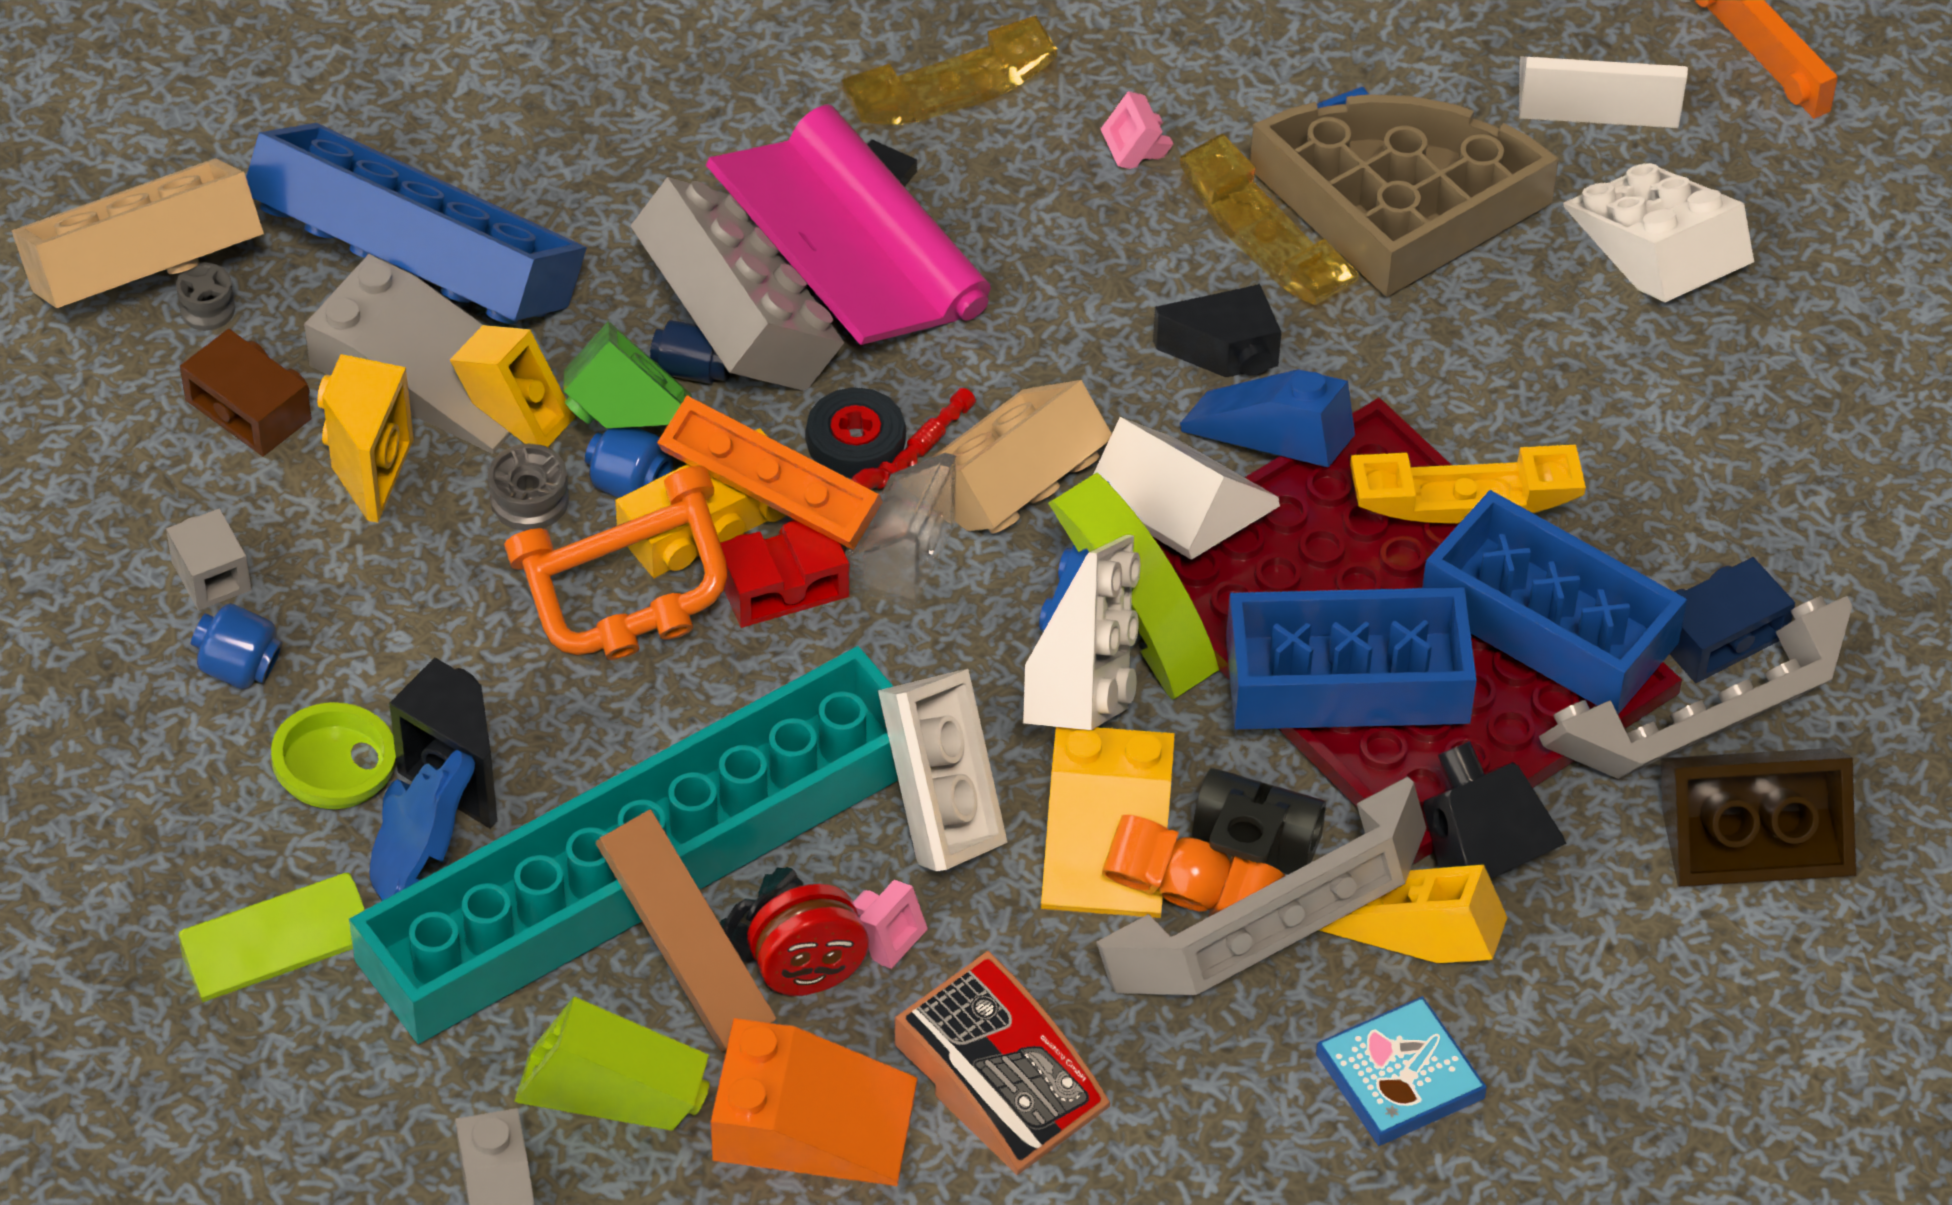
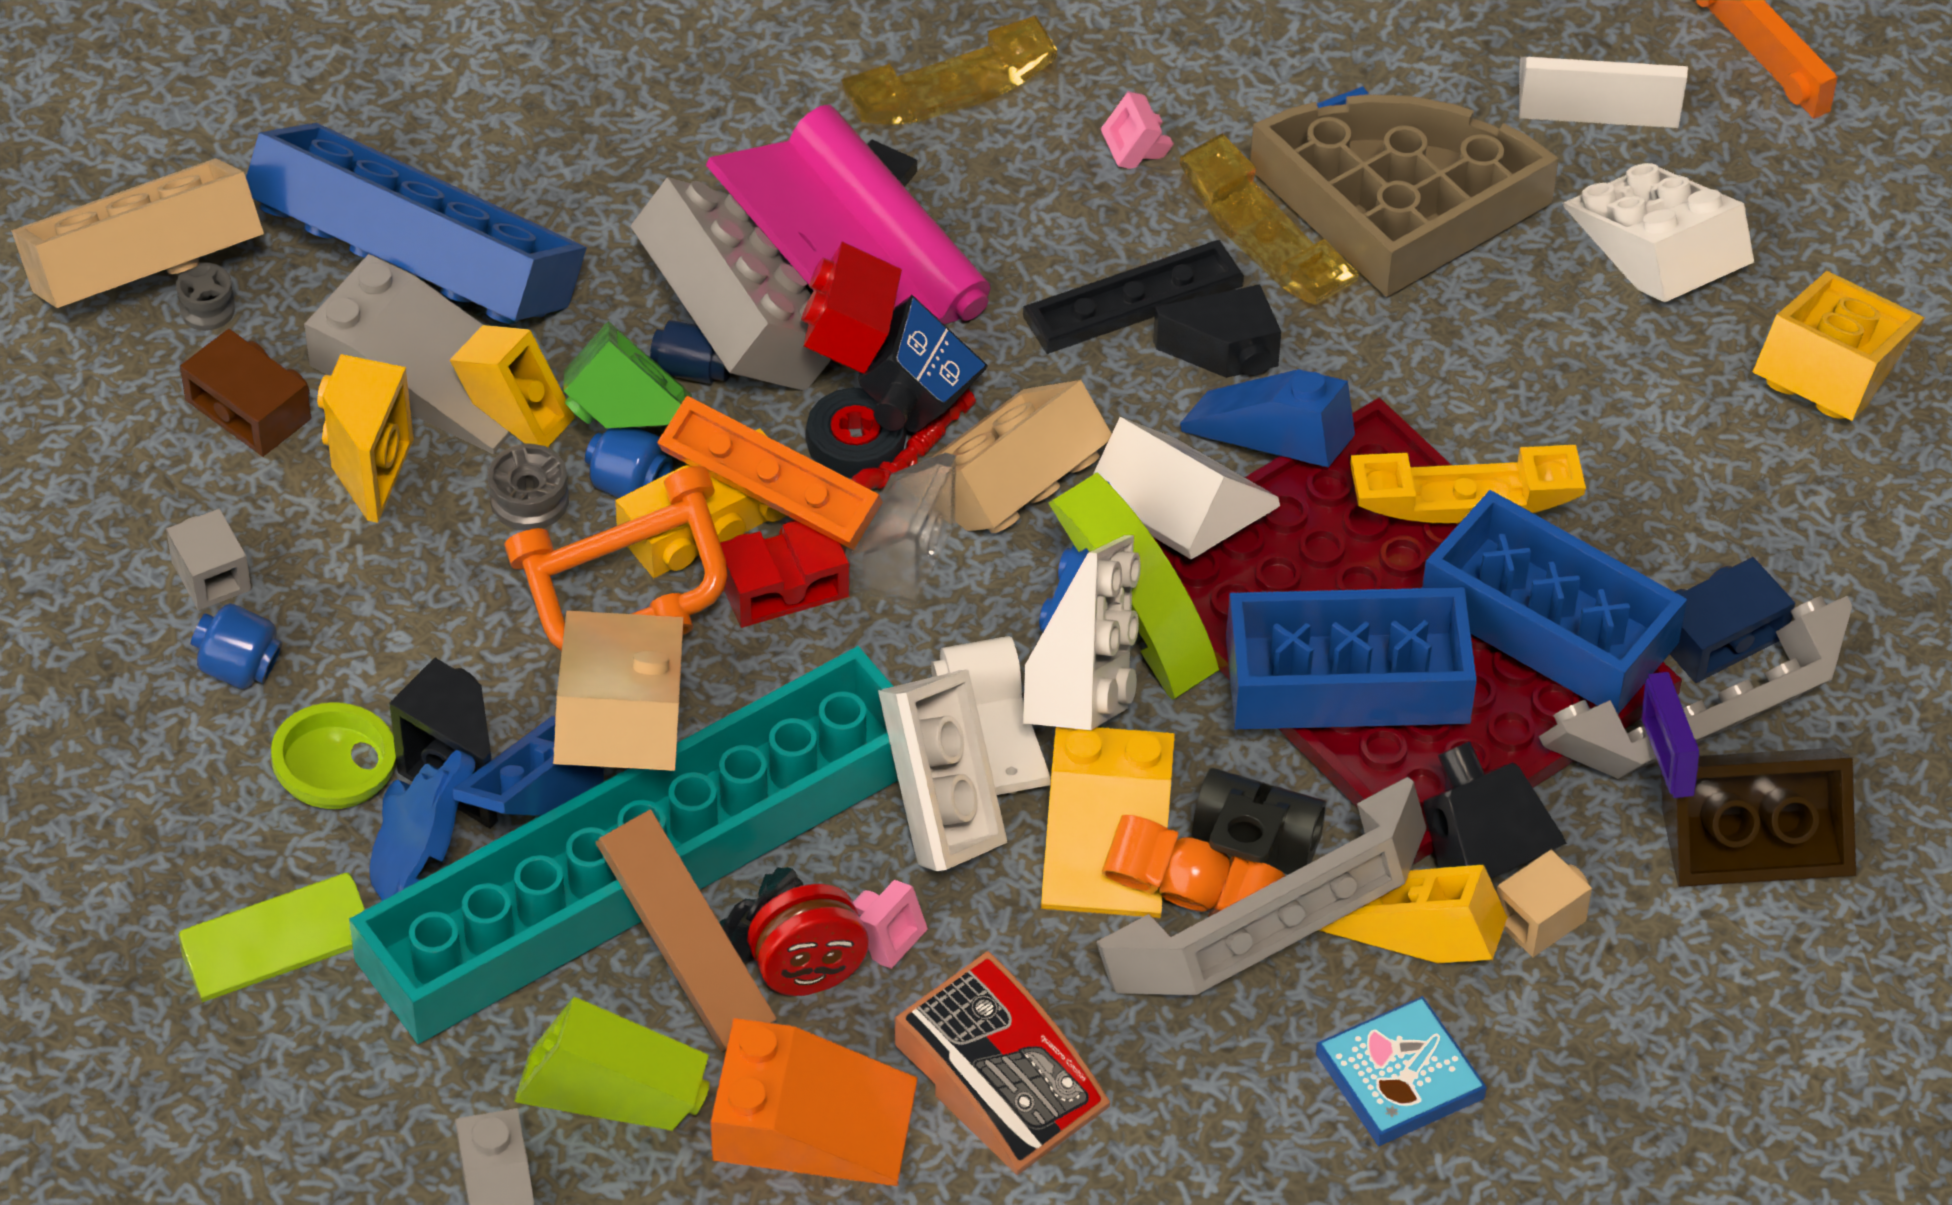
none -> blue slope [453,716,604,816]
none -> tan brick [553,611,683,771]
none -> red brick [801,241,902,374]
none -> torso [858,295,988,432]
none -> white door [931,636,1051,795]
none -> black tile [1023,239,1244,354]
none -> tan brick [1496,850,1592,957]
none -> dark purple tile [1641,672,1699,798]
none -> yellow slope [1753,271,1925,421]

